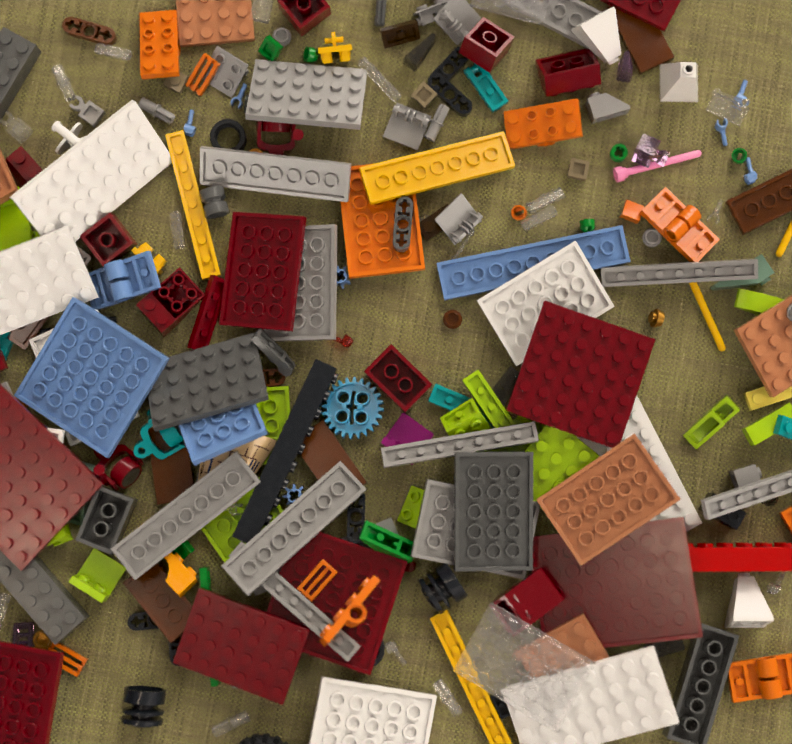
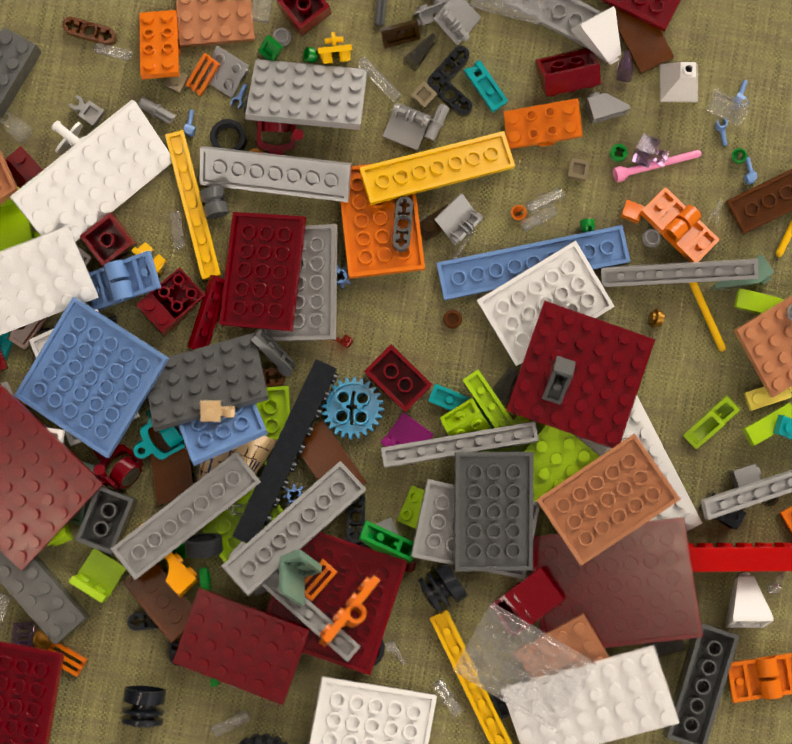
clear axle [51,64,75,102] -> none
dark red brick [459,17,514,73] -> none
none -> black tyre [184,533,223,559]
none -> tan plate [200,400,235,422]
none -> sand green bracket [278,550,322,606]
none -> dark grey slope [542,356,576,405]

